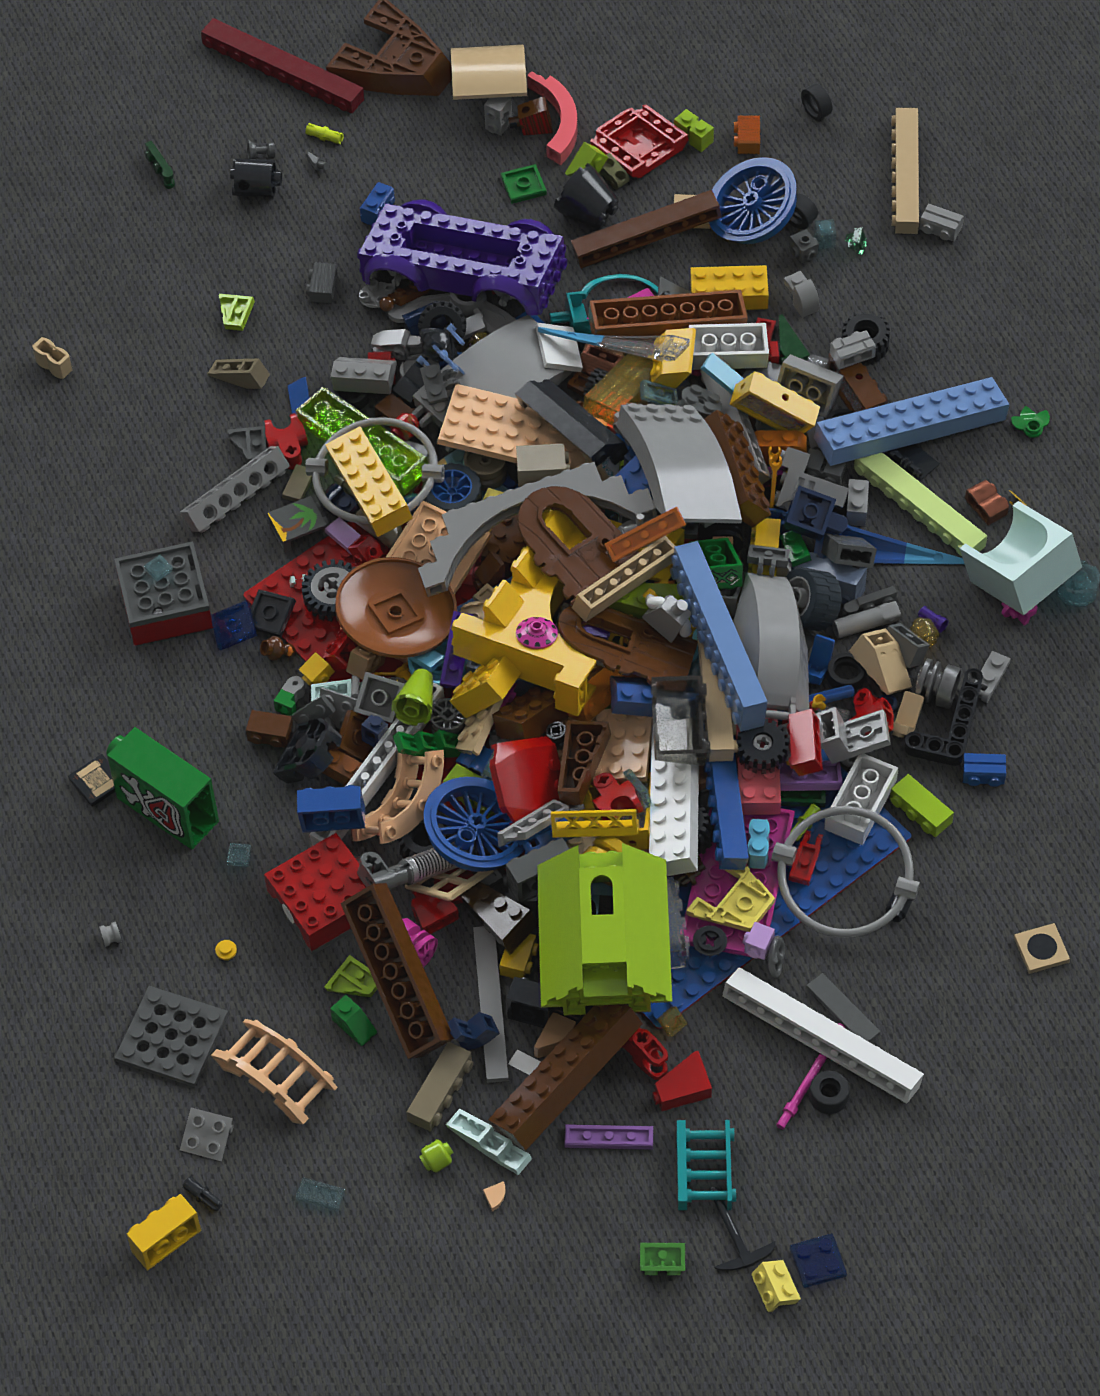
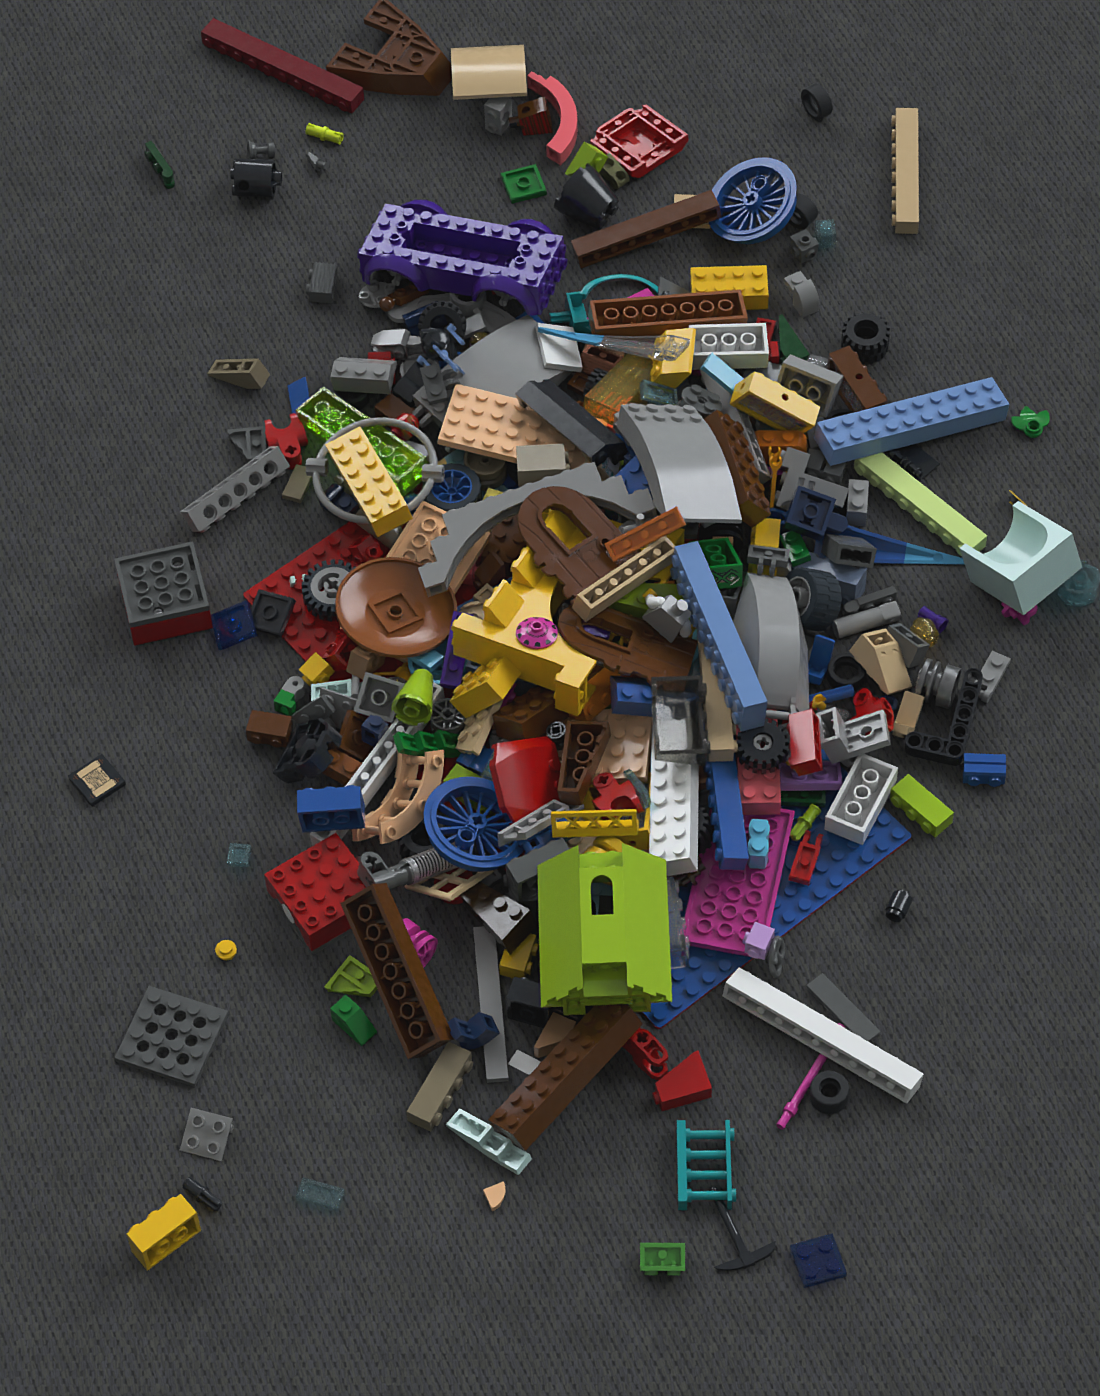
tan brick [32,337,72,379] -> none
light grey wheel [99,922,122,947] -> none
green brick [106,727,219,850] -> none
clear light blue tile [144,555,173,582] -> none
light nougat fence [211,1019,338,1124] -> none
lime wing [219,294,255,331] -> none
reddish brown animal [260,636,296,661] -> none
dark grey panel [267,496,329,553] -> none
lavender tile [325,517,361,555] -> none
blue brick [360,182,395,226] -> none
red torso [411,885,459,935] -> none
lime head [419,1139,453,1172] -> none
medium lavender tile [565,1125,653,1149] -> none
clear yellow plate [657,1006,688,1037] -> none
lime piece [674,109,714,152] -> none
light yellow wing [686,866,775,932] -> none
black gear [693,926,727,958] -> none
orange brick [734,115,760,154] -> none
light yellow bracket [752,1260,801,1312] -> none
light grey piece [771,806,920,937] -> none
light grey brick [830,330,876,369] -> none
clear green tile [845,227,867,254] -> none
light grey brick [919,203,964,241] -> none
copper brick [965,480,1009,525] -> none
tan tile [1014,923,1070,974] -> none

